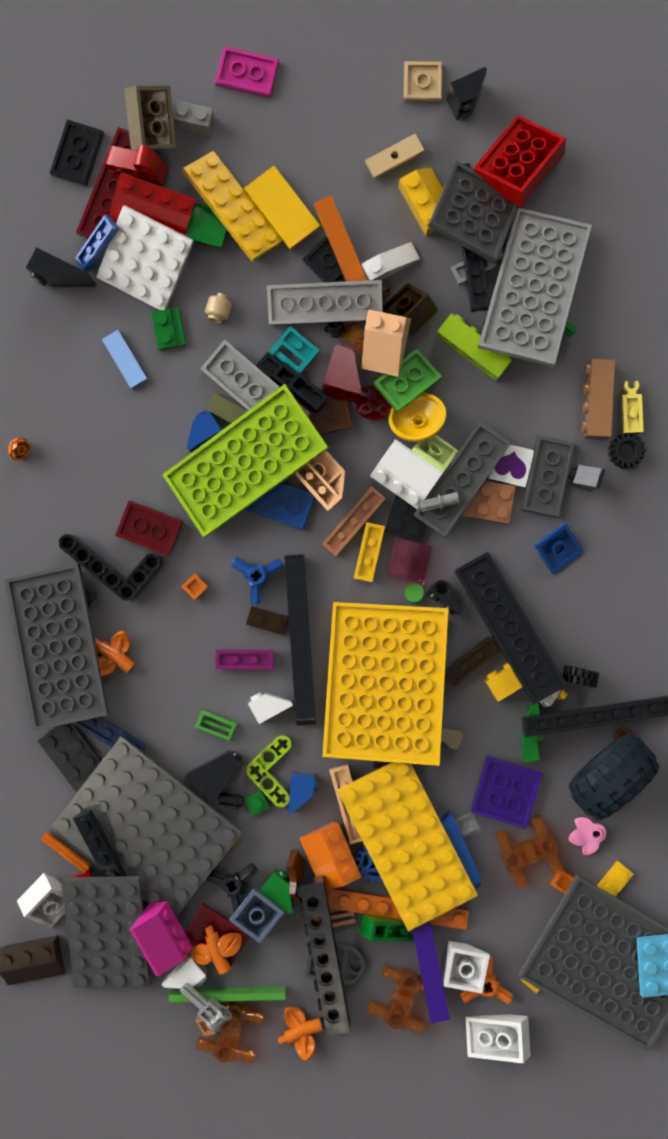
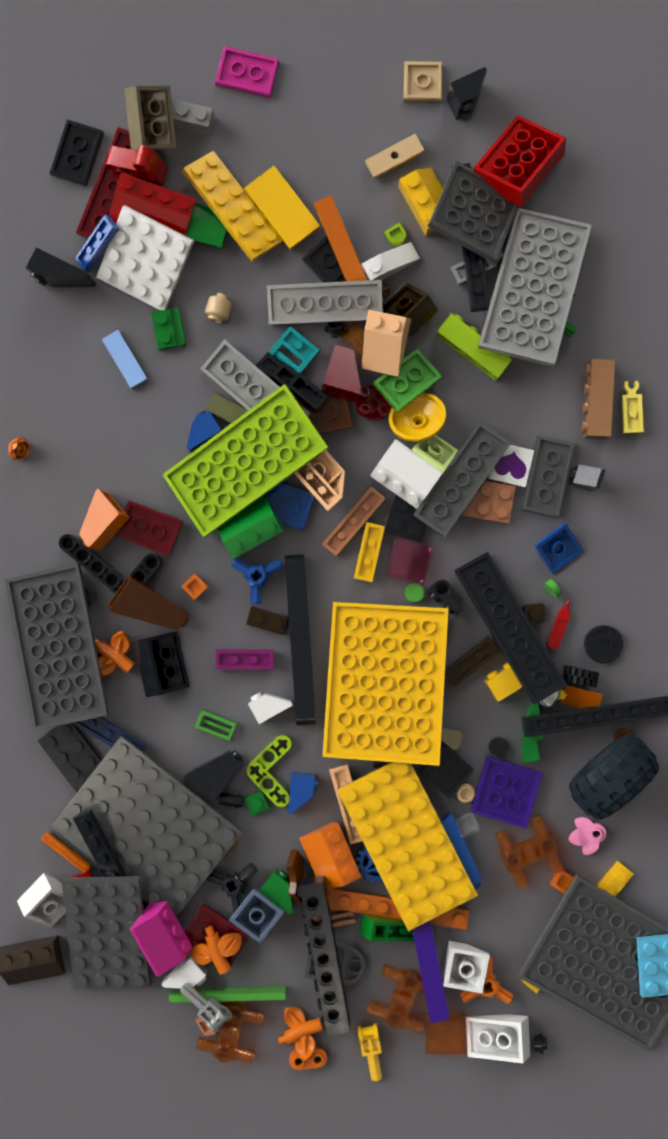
light grey axle [420,492,460,512] -> none
black tyre [608,433,646,469] -> none
none -> slope [79,489,130,551]
none -> reddish brown slope [107,574,189,631]
none -> black slope [133,631,190,697]
none -> green slope [218,496,285,559]
none -> orange plate [289,1046,327,1070]
none -> yellow connector [357,1023,382,1082]
none -> lime tile [384,222,406,246]
none -> black plate [420,744,474,799]
none -> clear orange plate [425,1012,465,1054]
none -> tan plate [456,783,475,803]
none -> black tile [489,737,509,757]
none -> dark brown plate [523,603,546,624]
none -> black plate [534,1033,548,1054]
none -> bright green tile [544,579,562,598]
none -> red piece [547,599,571,650]
none -> orange slope [559,686,603,708]
none -> black tile [584,625,623,663]

